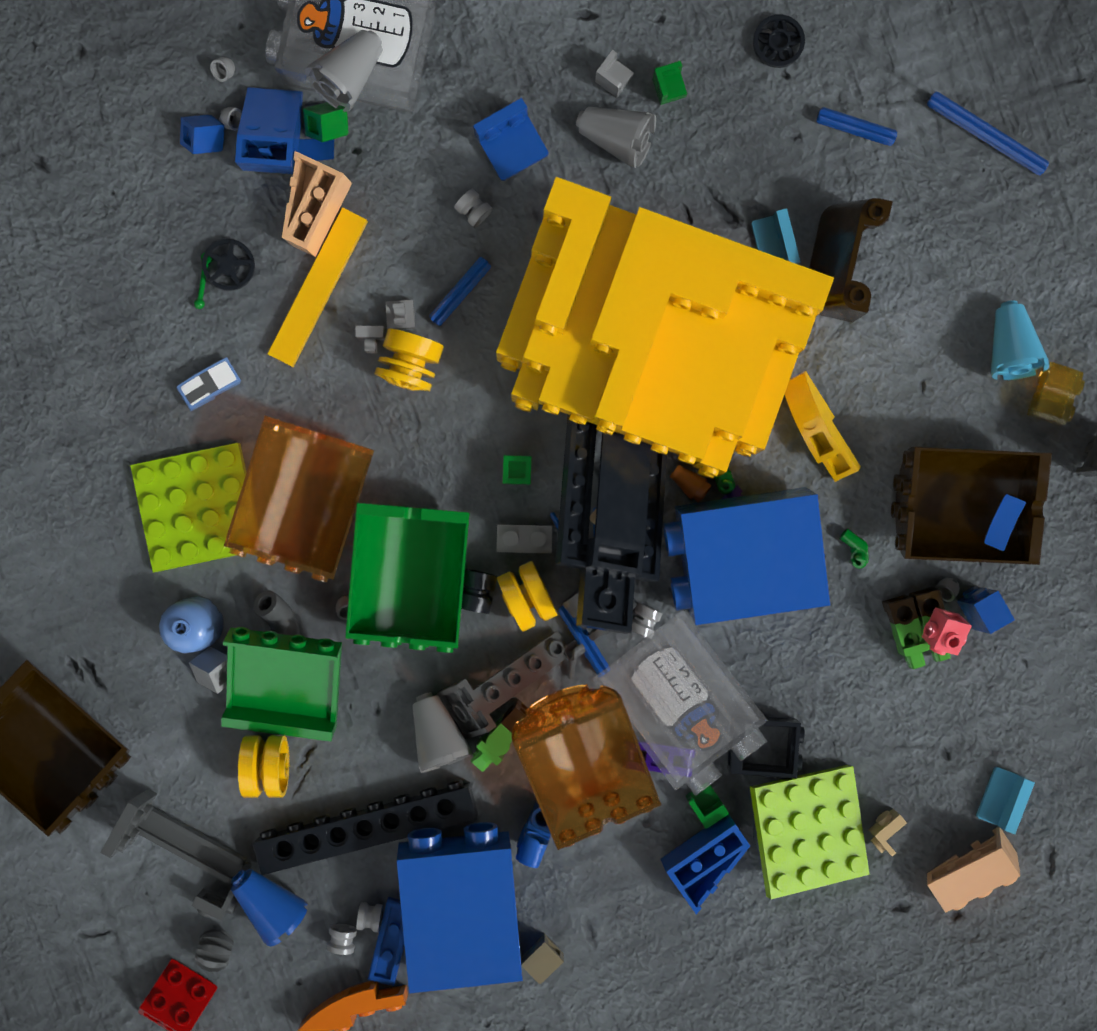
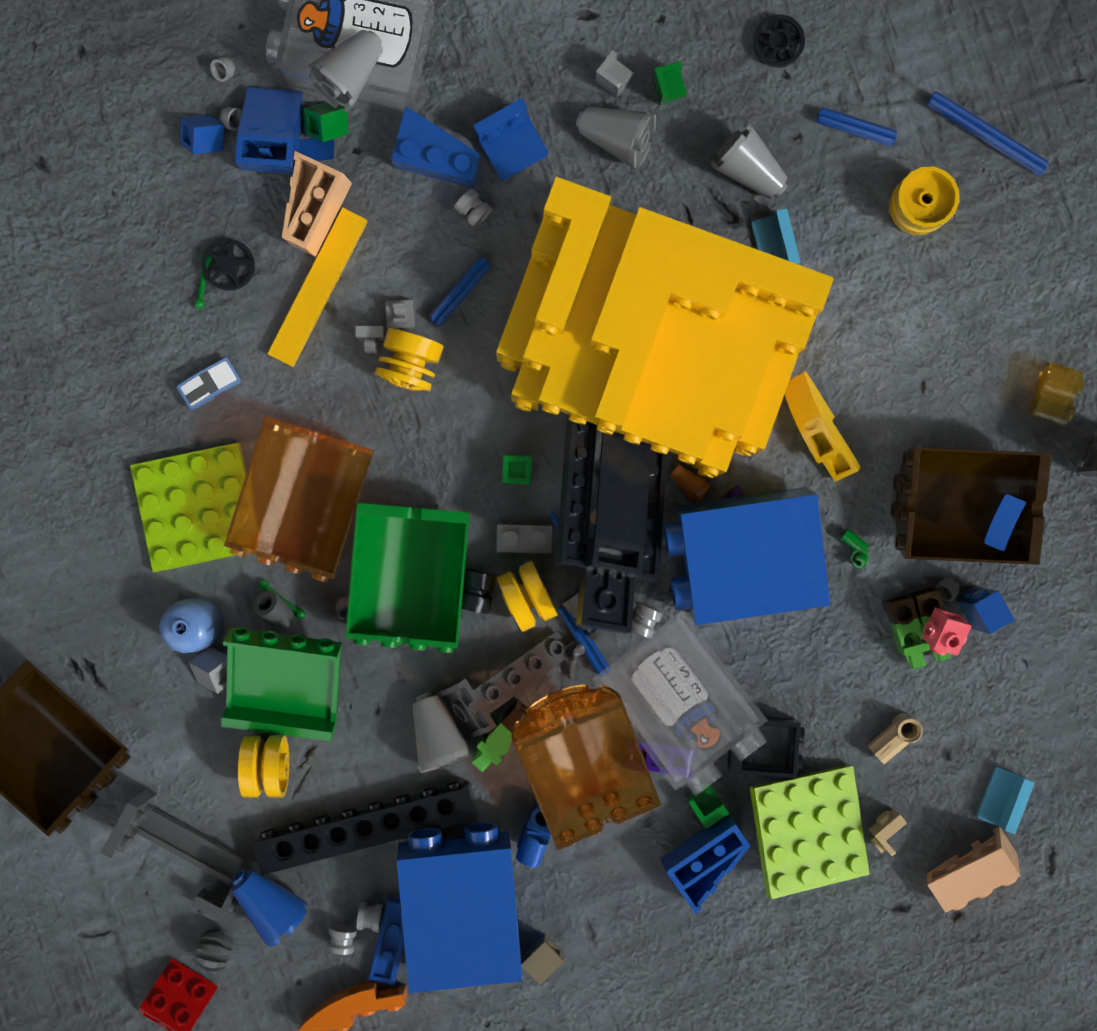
green arm [714,469,735,495] -> none
dark brown windscreen [809,198,893,323] -> none
medium azure cone [991,300,1050,380] -> none
none -> green hinge [258,580,306,619]
none -> blue wedge [392,106,481,188]
none -> light grey cone [710,122,788,199]
none -> tan piece [867,713,923,764]
none -> yellow wheel [889,166,960,235]

